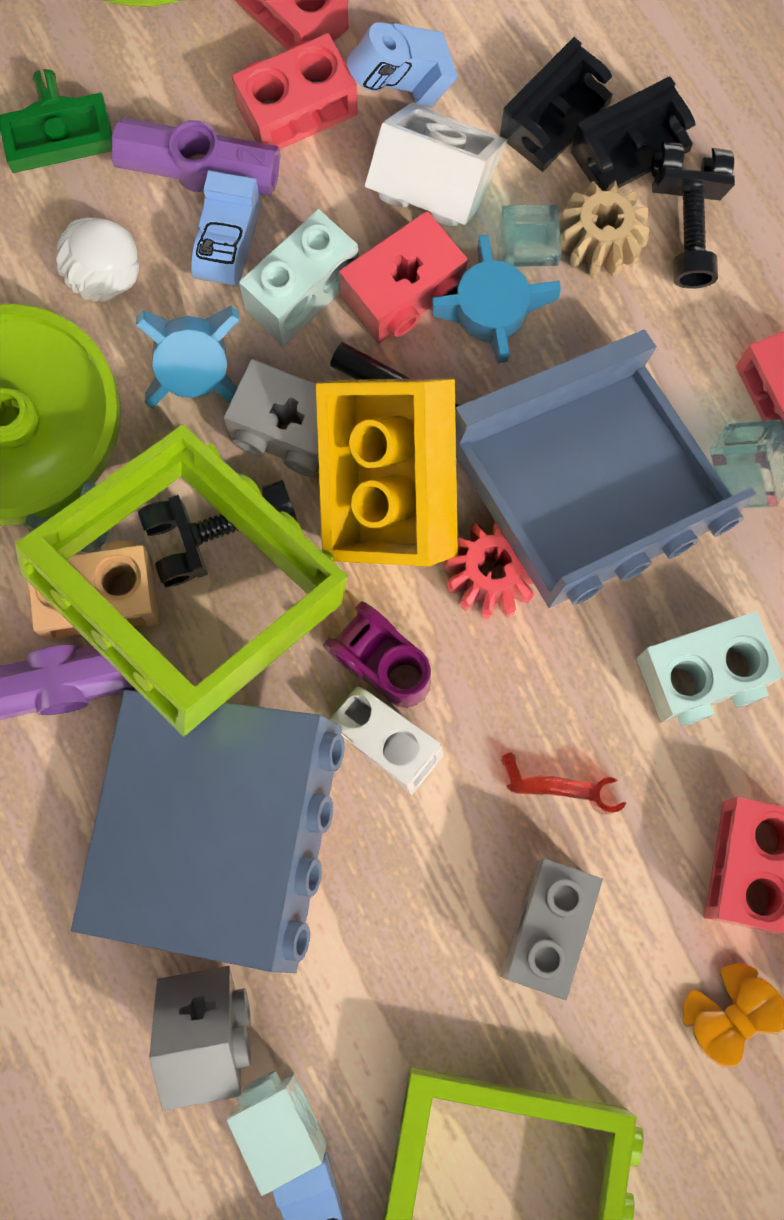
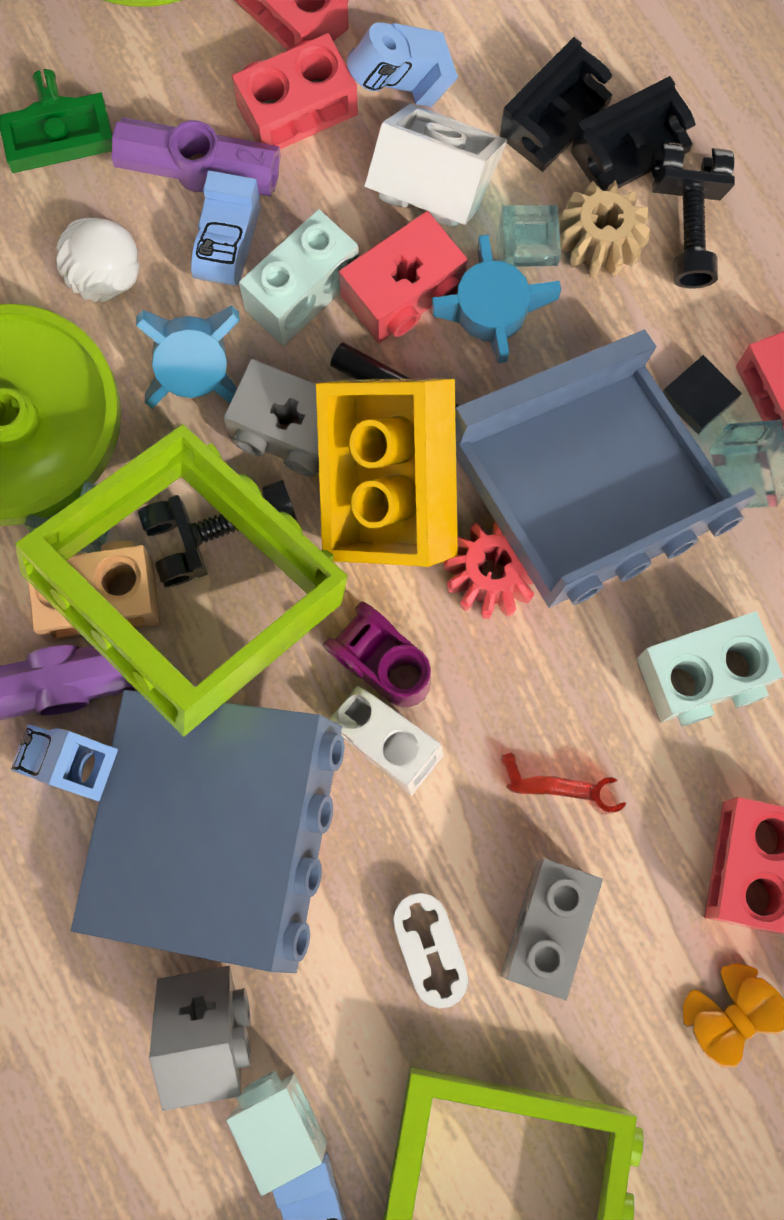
none -> light blue leg [10,724,118,802]
none -> white beam [393,893,469,1009]
none -> black tile [663,355,742,435]

